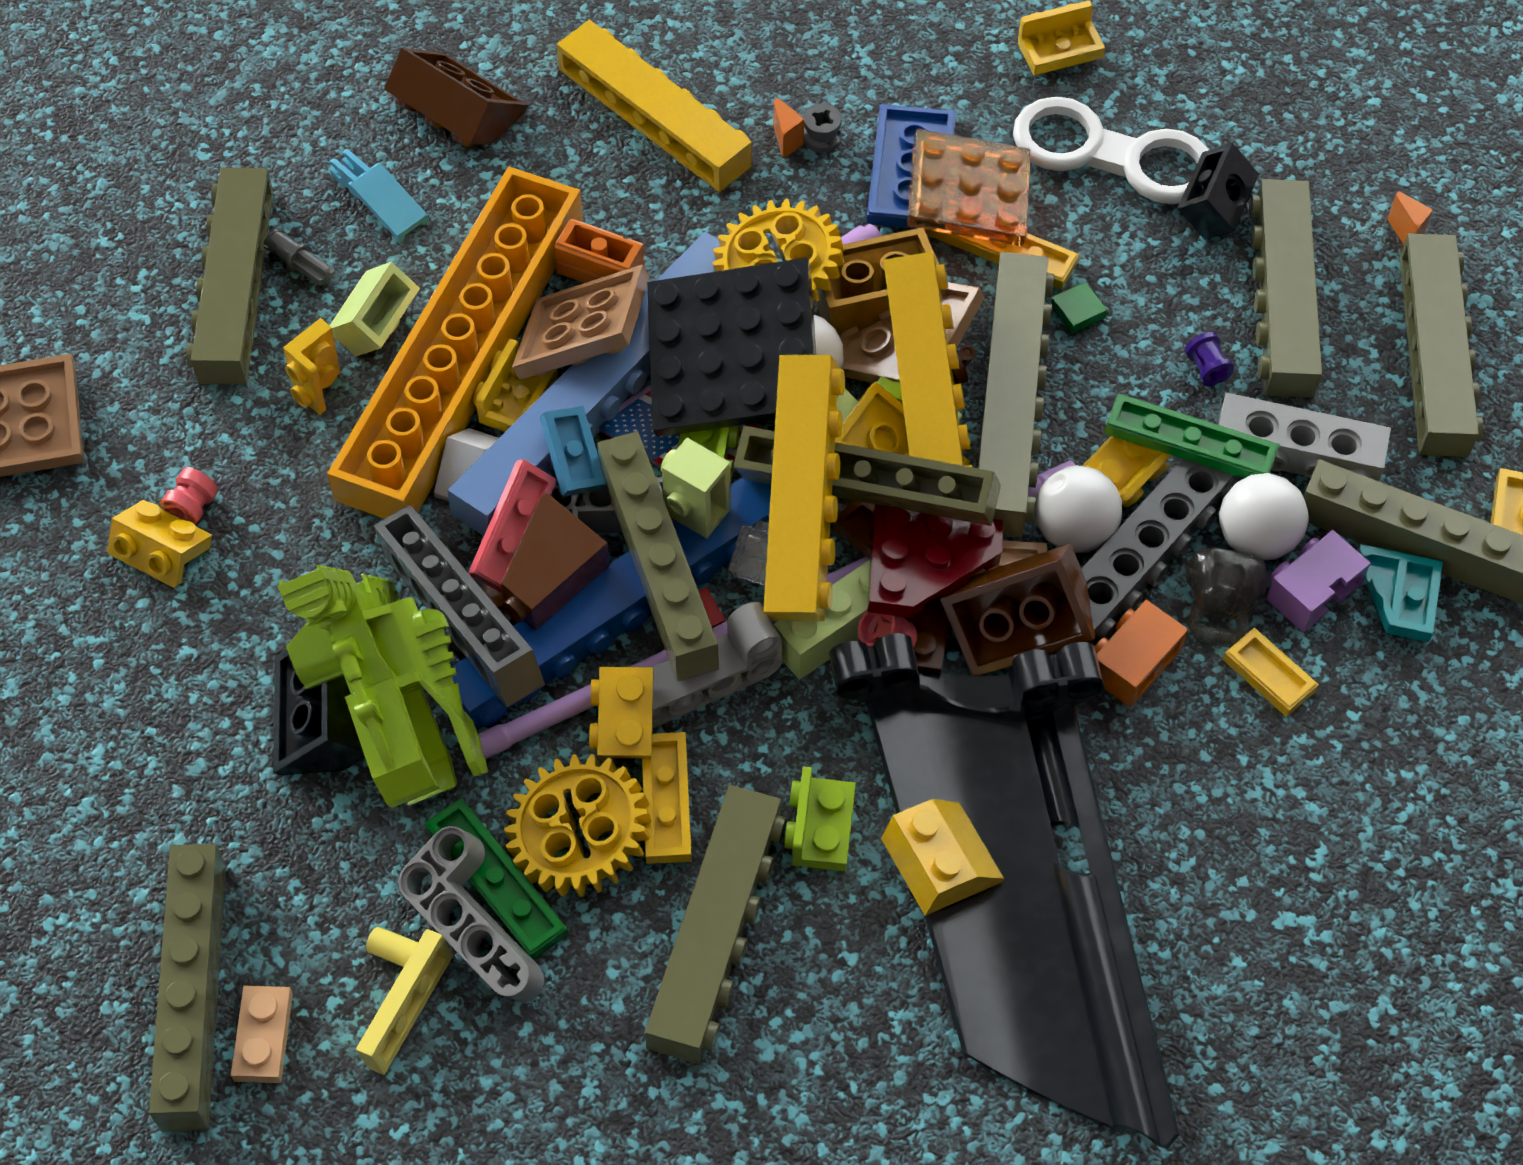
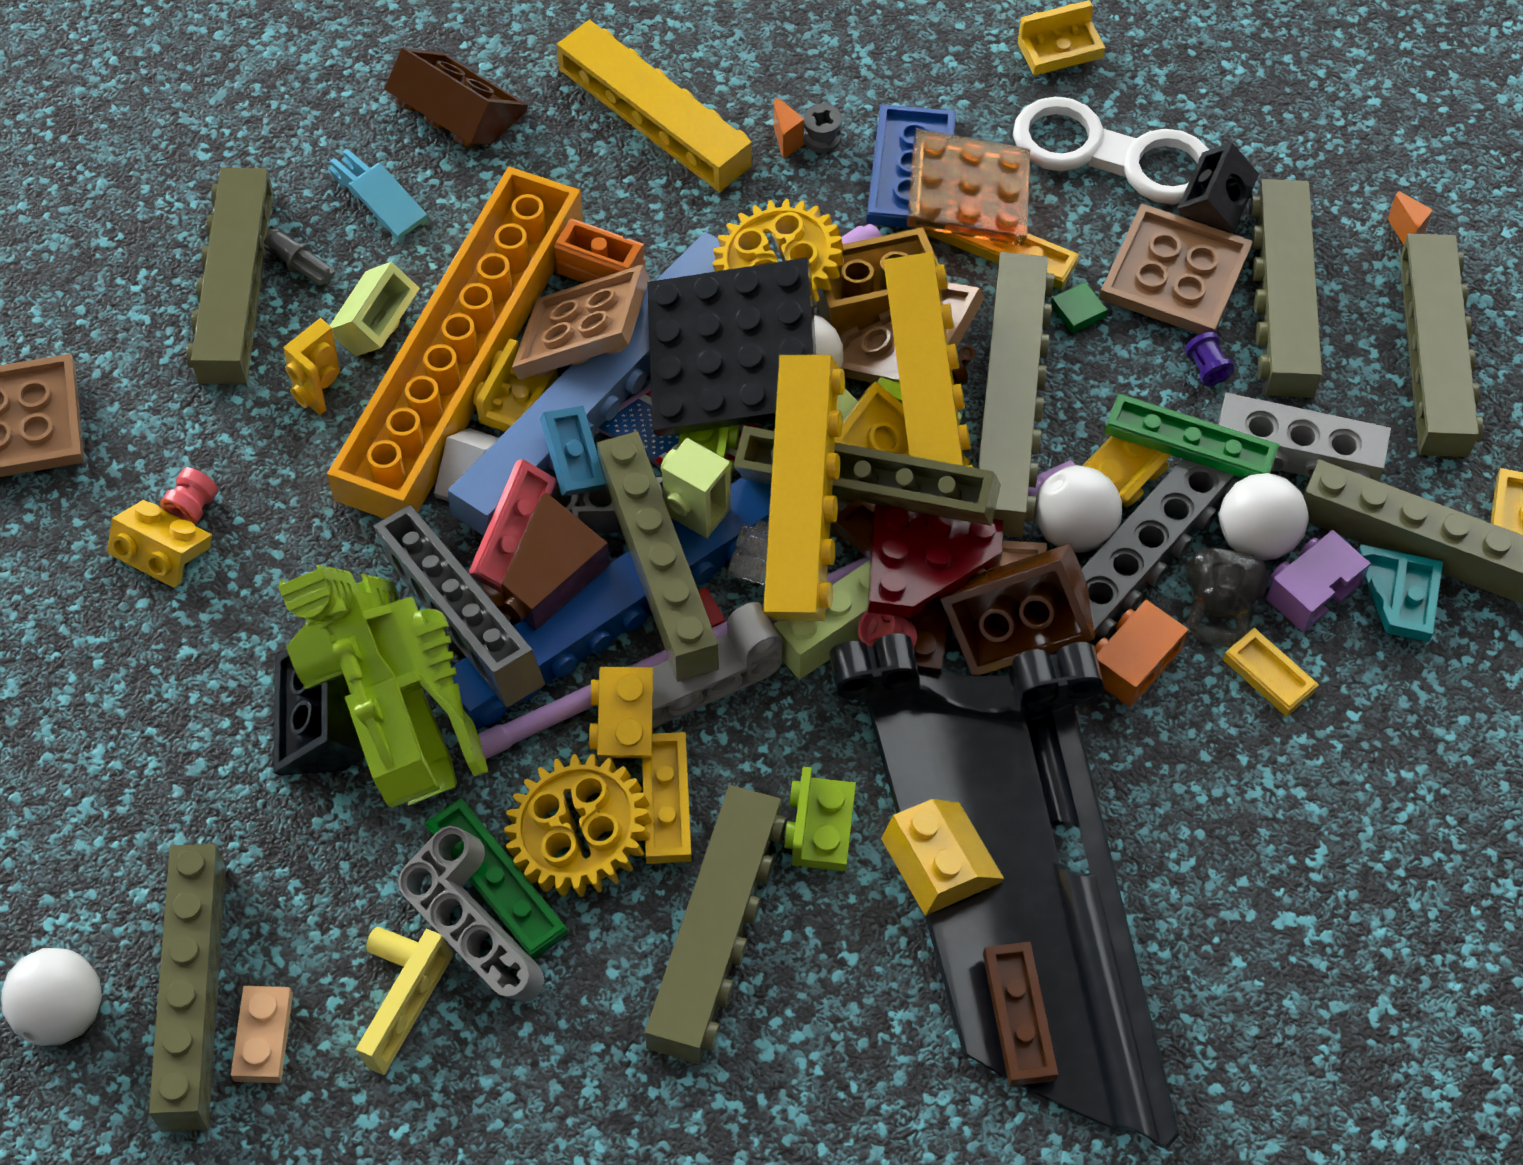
none -> white piece [1,948,102,1046]
none -> reddish brown plate [983,942,1059,1087]
none -> medium nougat plate [1099,203,1253,334]

